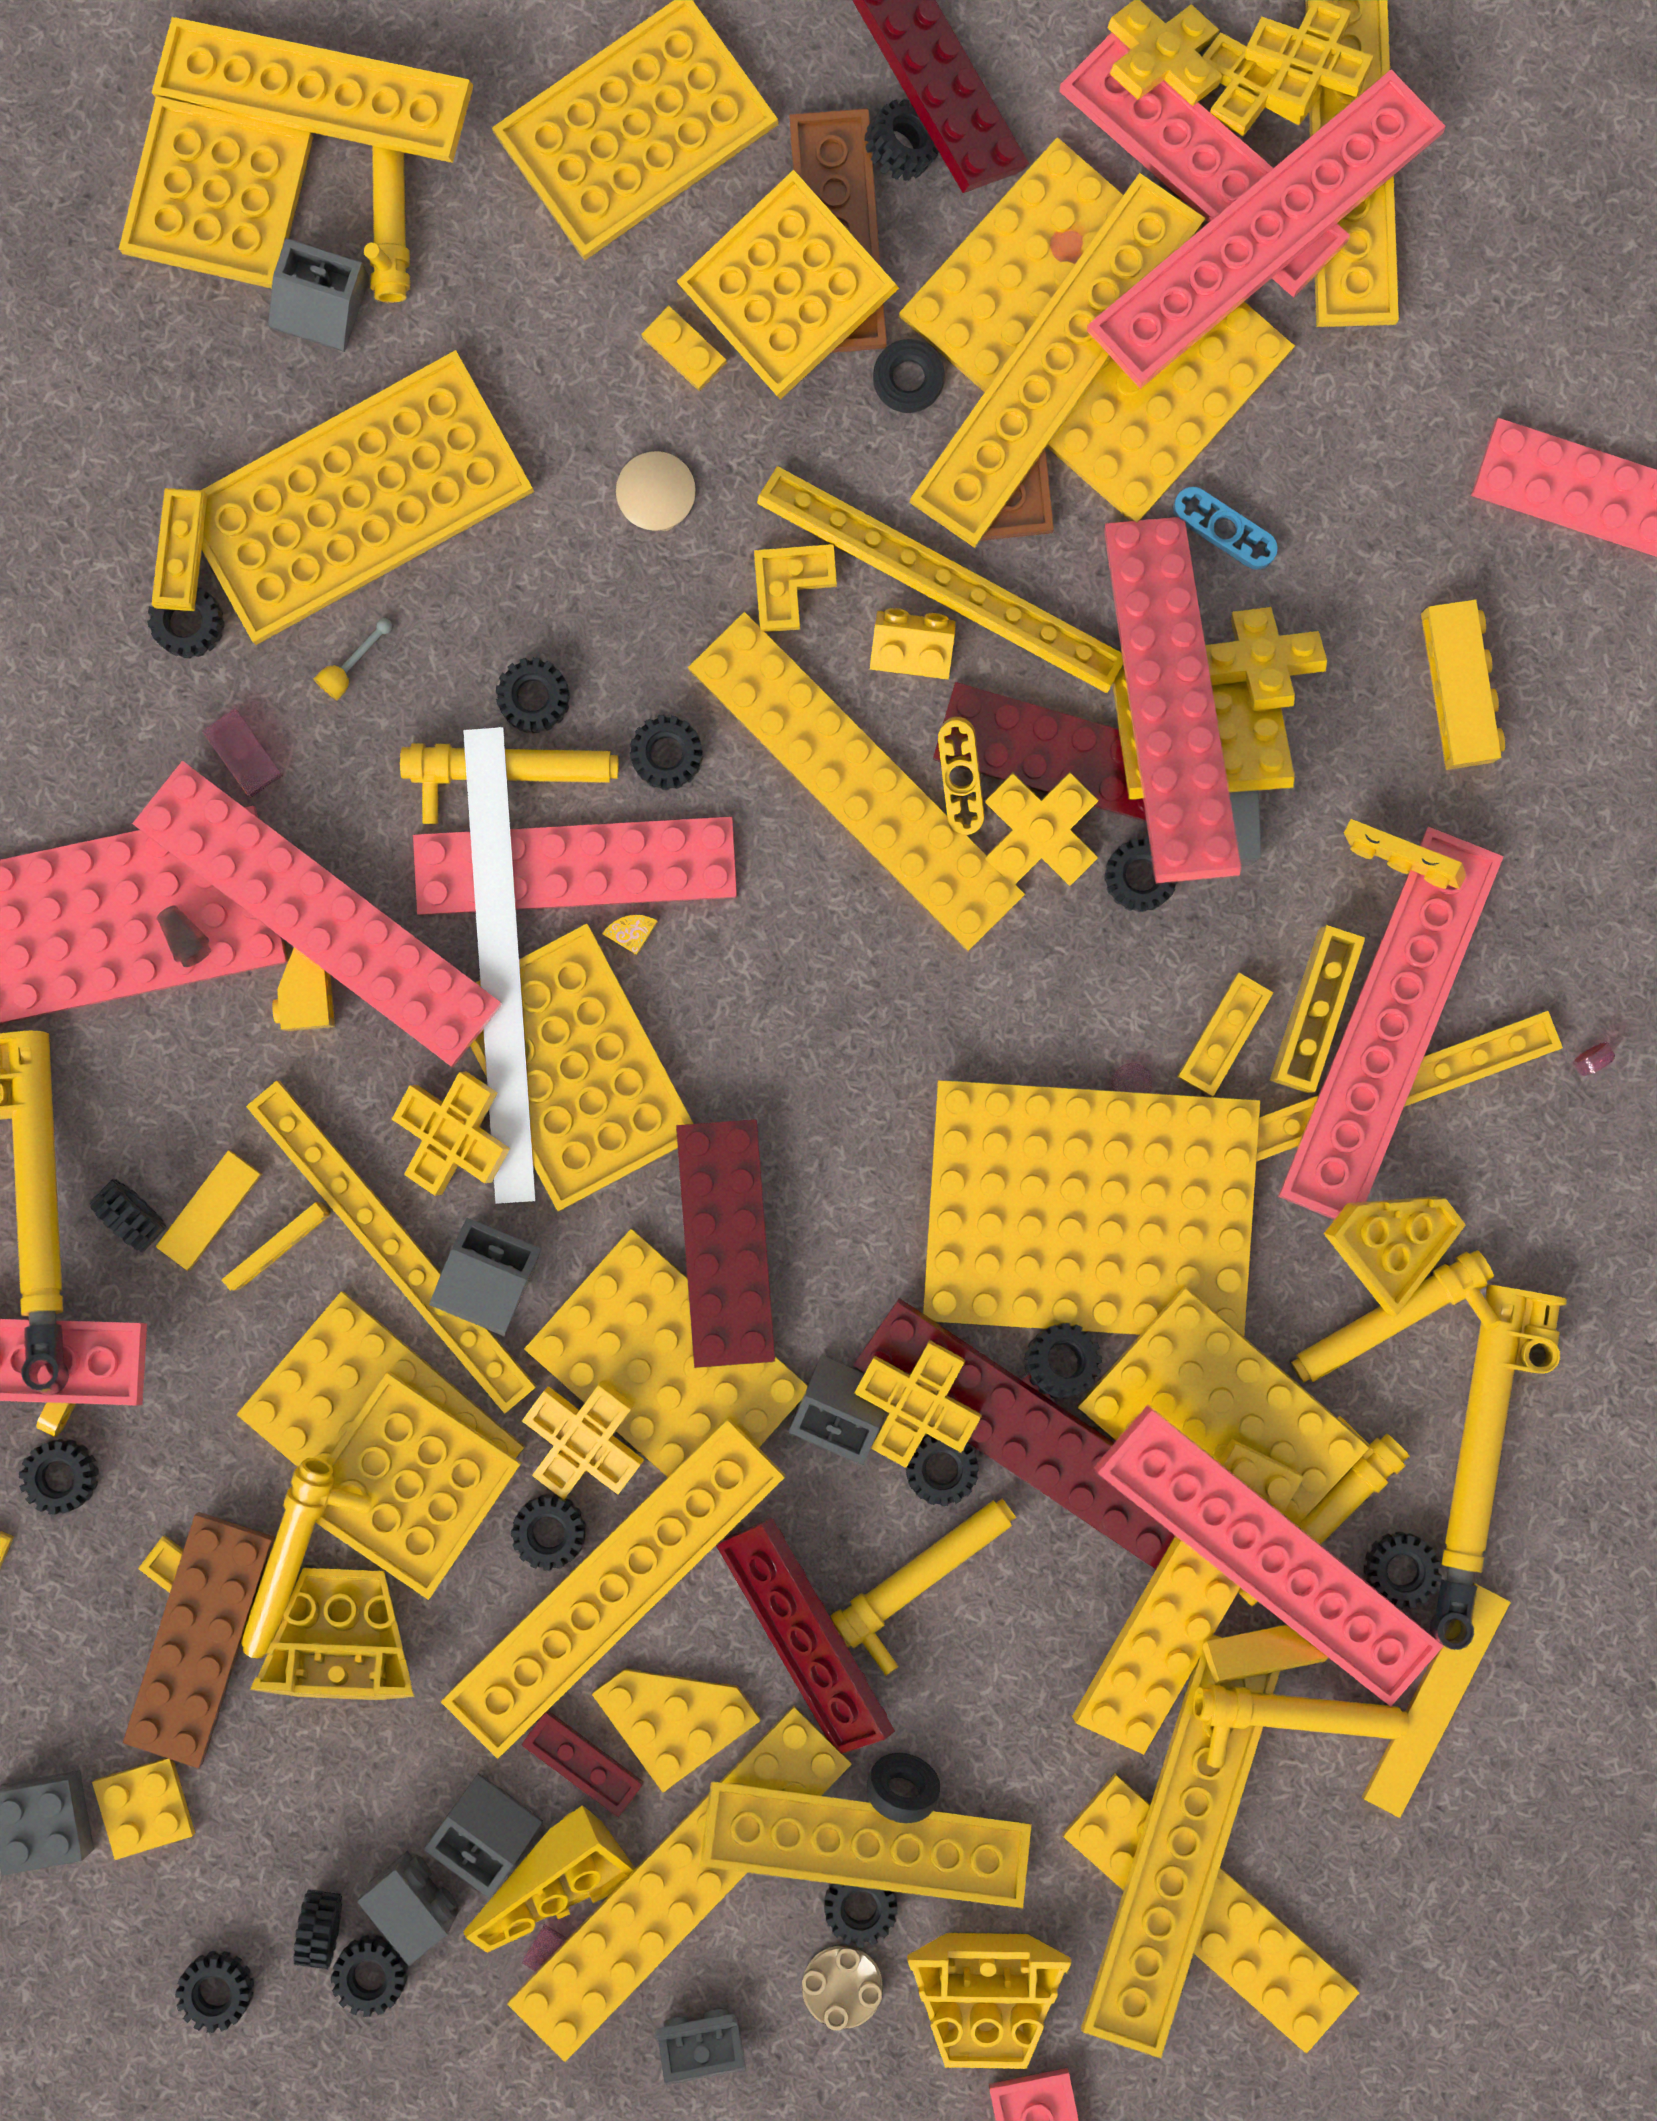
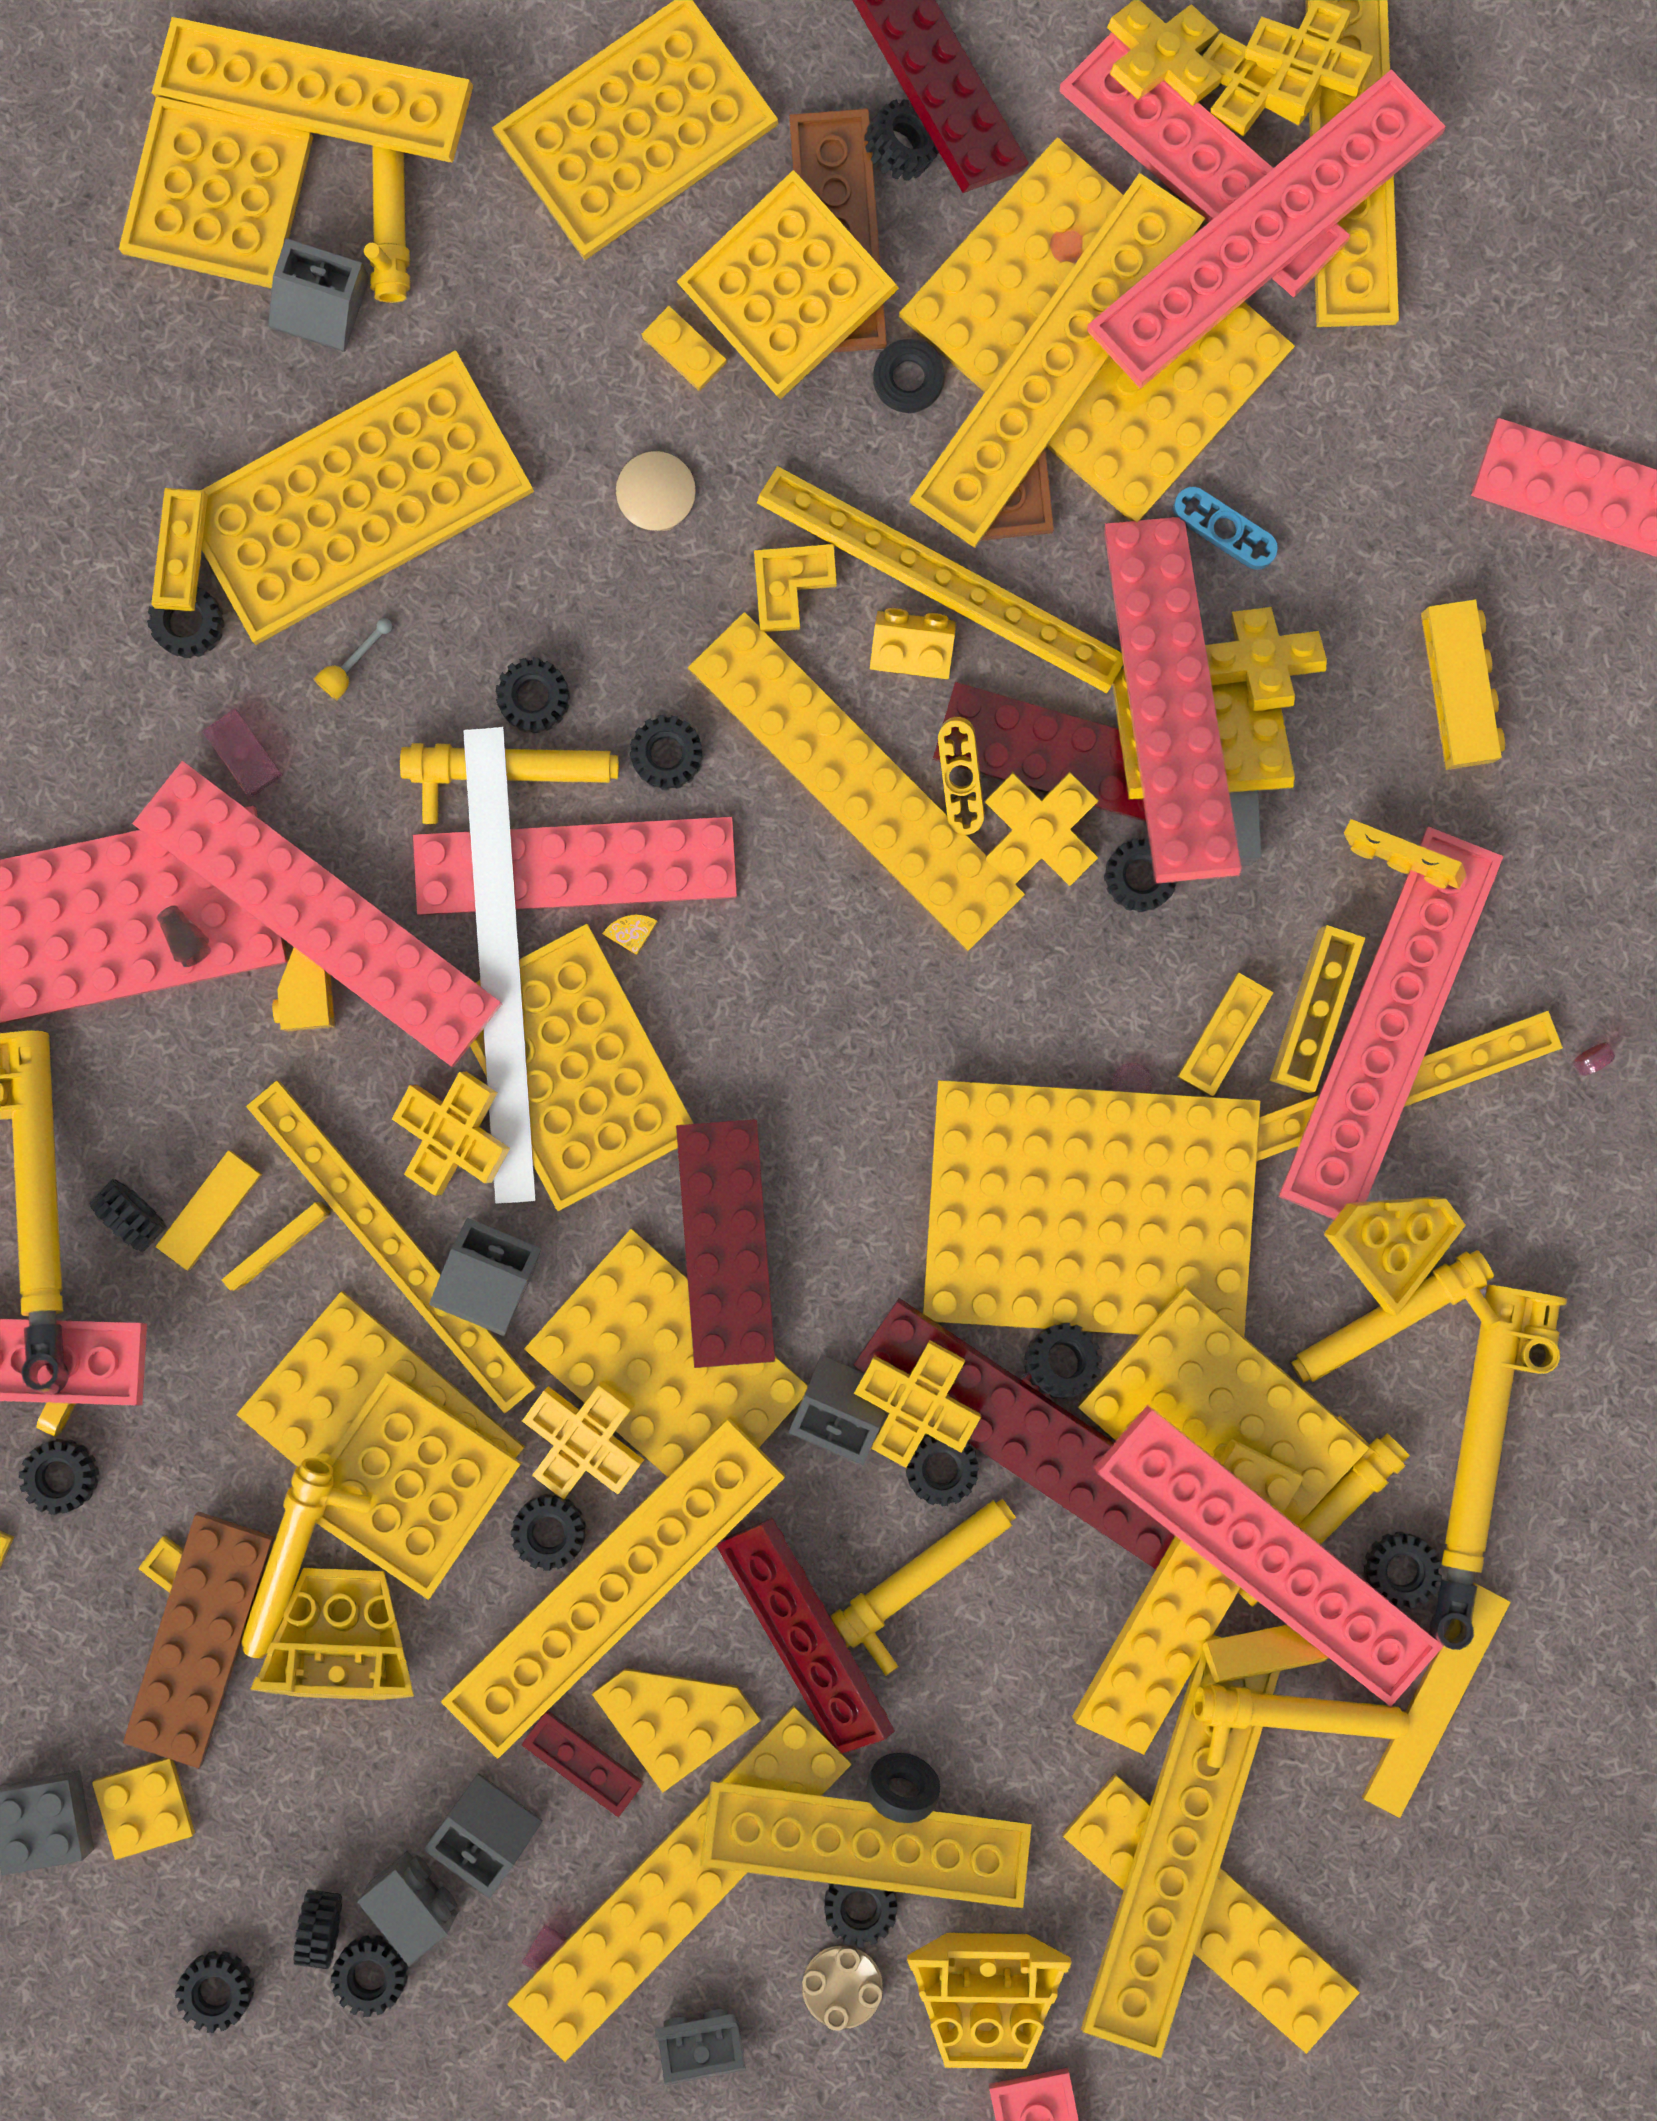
yellow wedge [463,1805,635,1953] -> none

